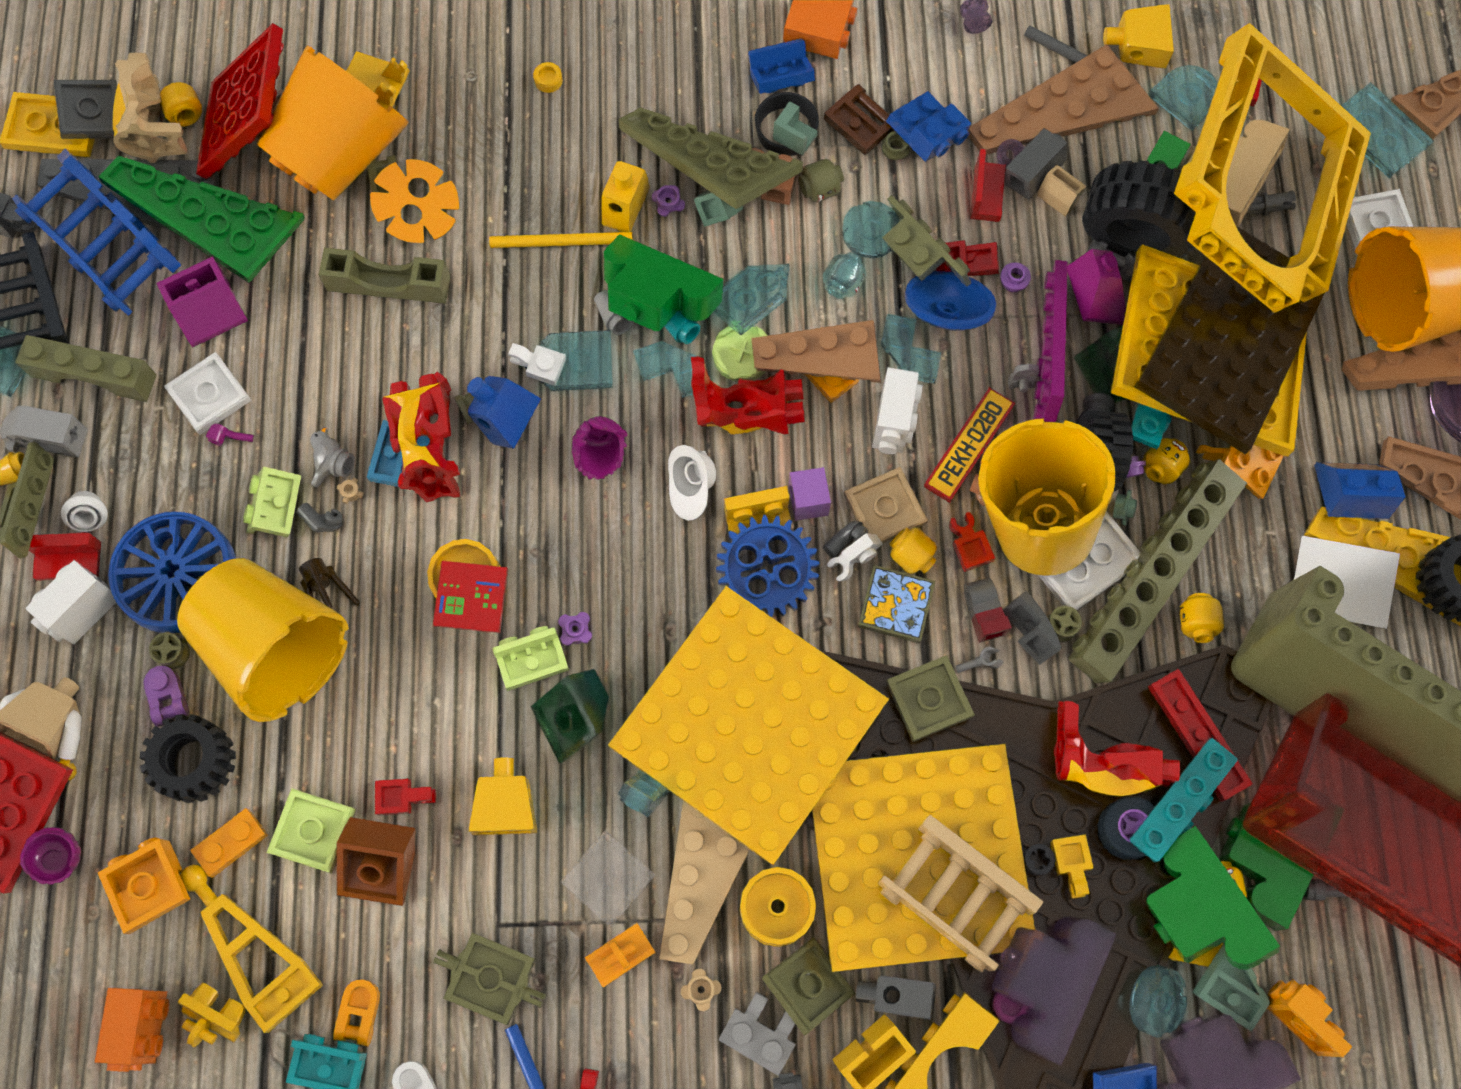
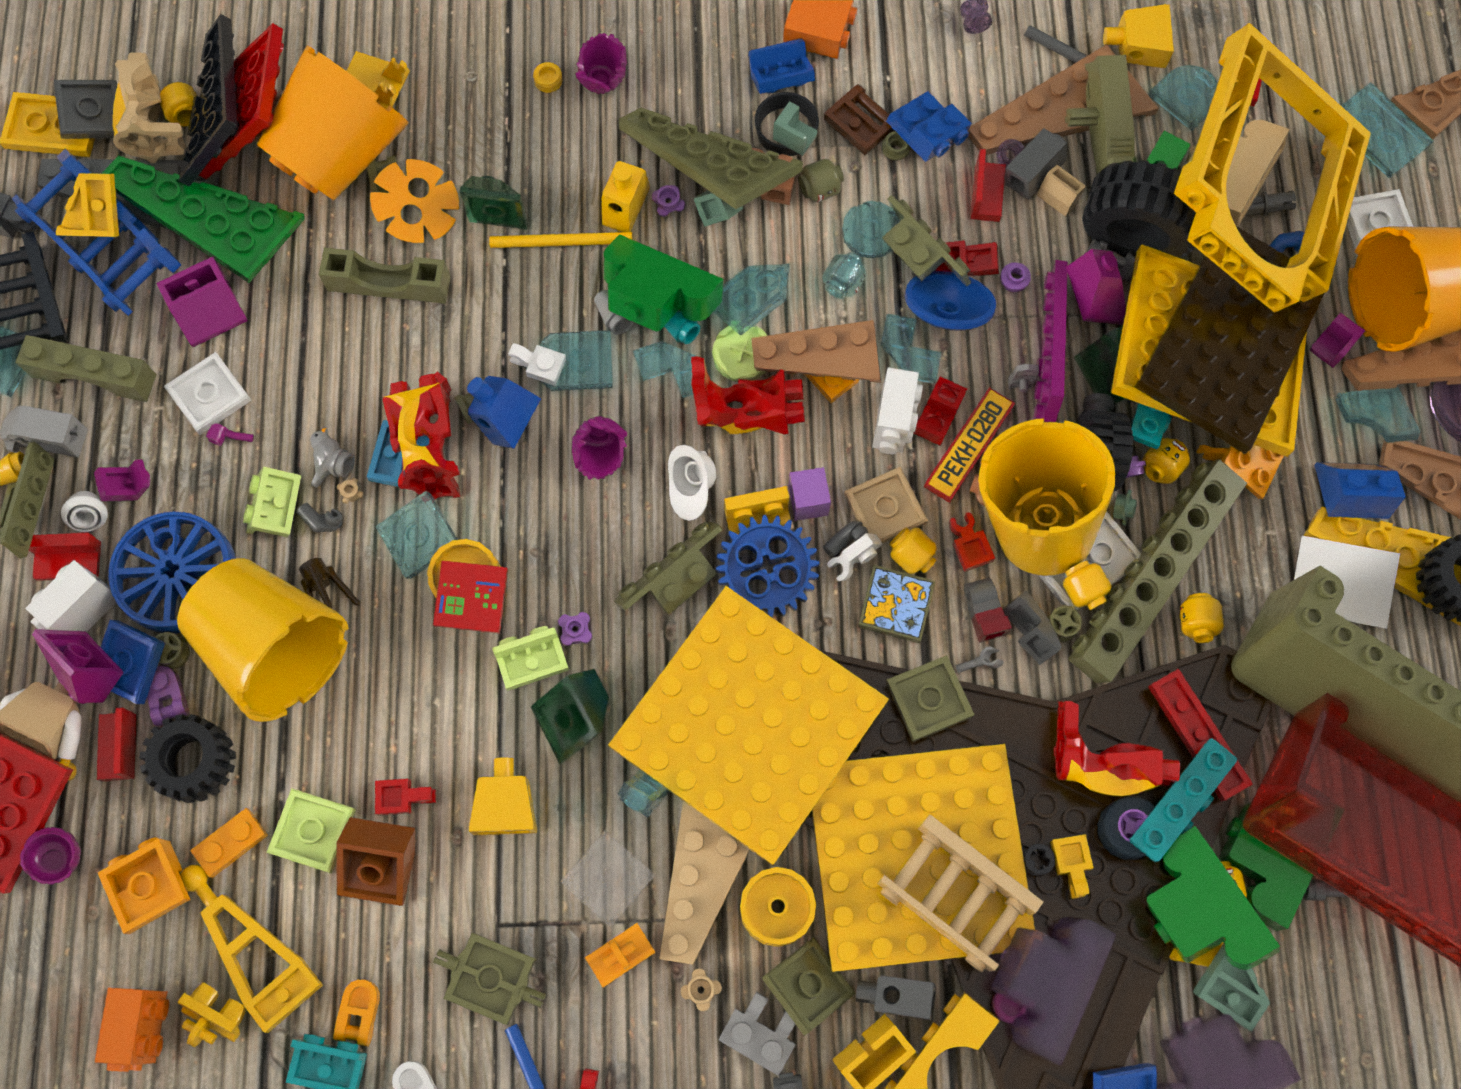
clear light blue tile [1129,965,1187,1038] -> none
light orange plate [1267,979,1352,1057] -> none
none -> magenta slope [32,629,123,704]
none -> yellow wing [56,173,119,237]
none -> magenta bracket [94,459,150,501]
none -> red panel [96,707,136,782]
none -> blue plate [101,620,165,704]
none -> black wing [178,14,239,187]
none -> clear light blue tile [375,491,458,579]
none -> clear green slope [460,175,528,230]
none -> magenta hair [575,33,627,94]
none -> olive bracket [614,522,723,614]
none -> red slope [913,376,967,446]
none -> yellow head [1063,560,1111,610]
none -> olive piece [1065,55,1136,175]
none -> blue arm [1269,231,1304,253]
none -> magenta panel [1309,312,1365,368]
none -> clear light blue tile [1336,387,1421,443]

